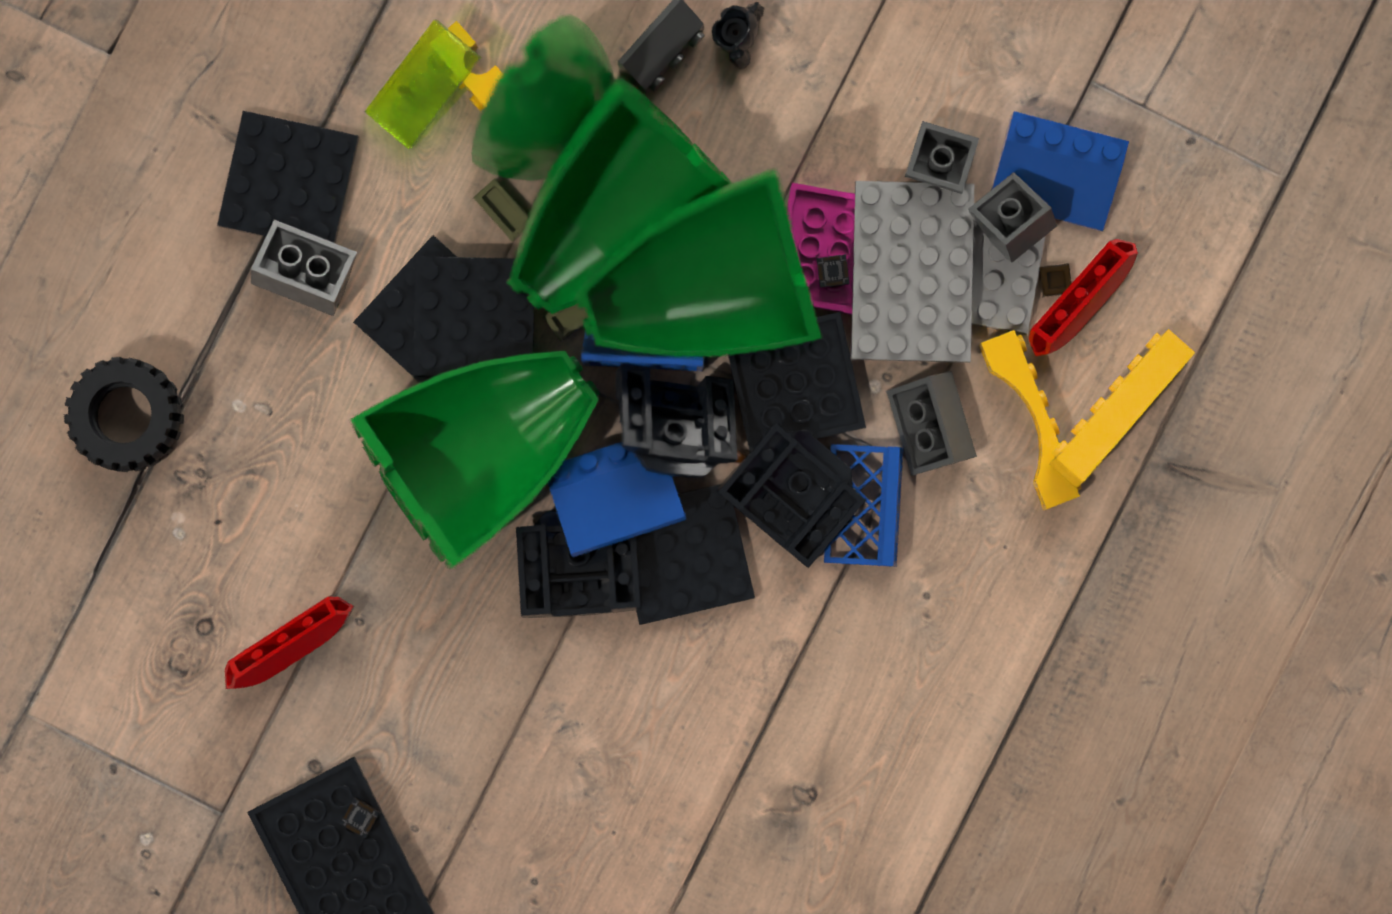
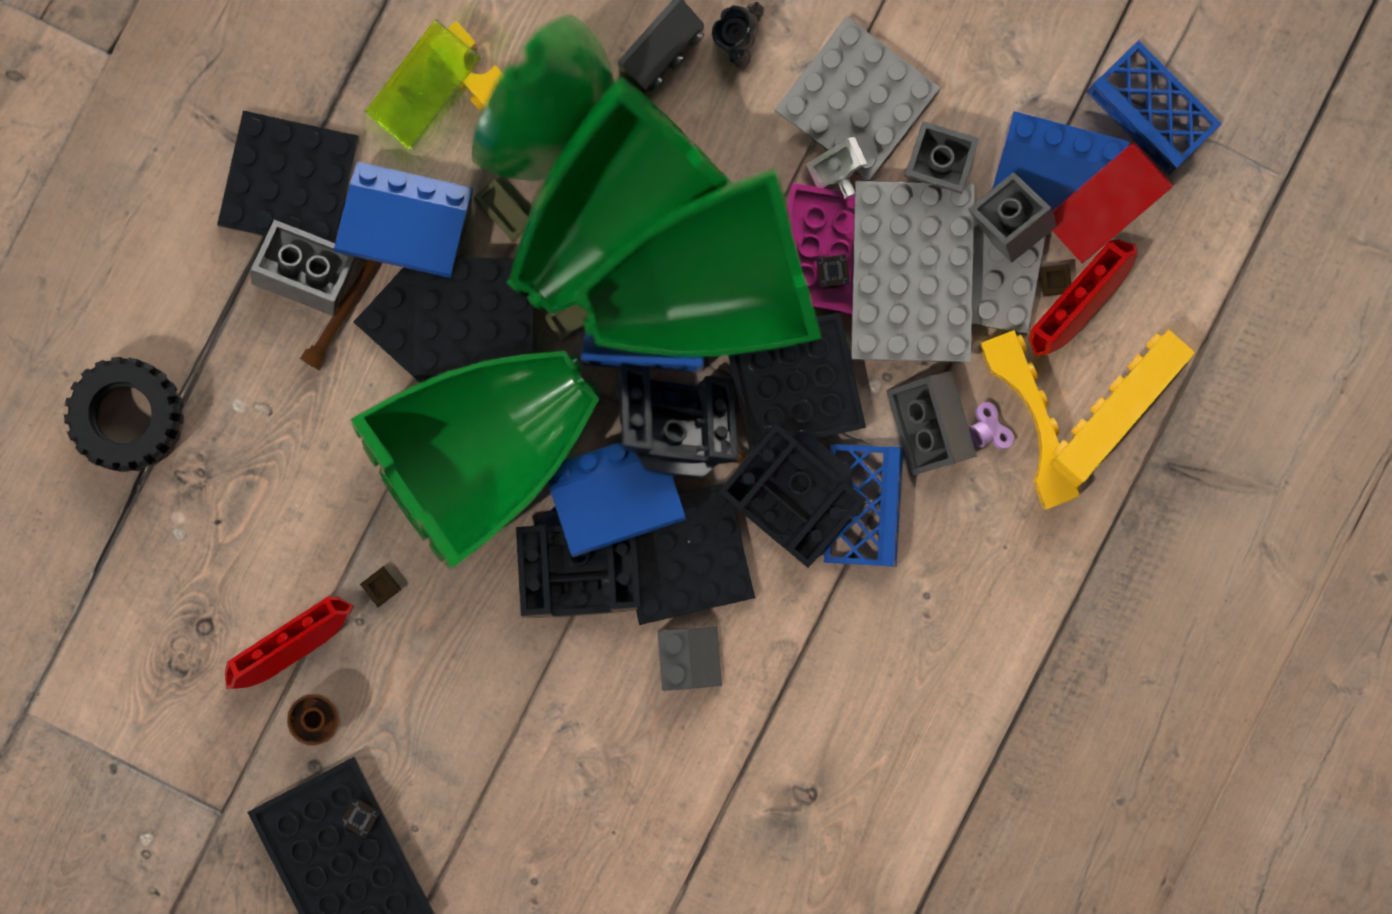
none -> reddish brown piece [287,694,341,745]
none -> reddish brown piece [300,260,380,371]
none -> blue slope [334,161,473,278]
none -> dark brown tile [360,566,402,608]
none -> dark grey slope [658,626,722,691]
none -> light grey plate [775,16,940,181]
none -> white plate [806,137,867,199]
none -> lavender piece [969,402,1014,449]
none -> red tile [1052,142,1173,264]
none -> blue fence [1086,40,1221,175]

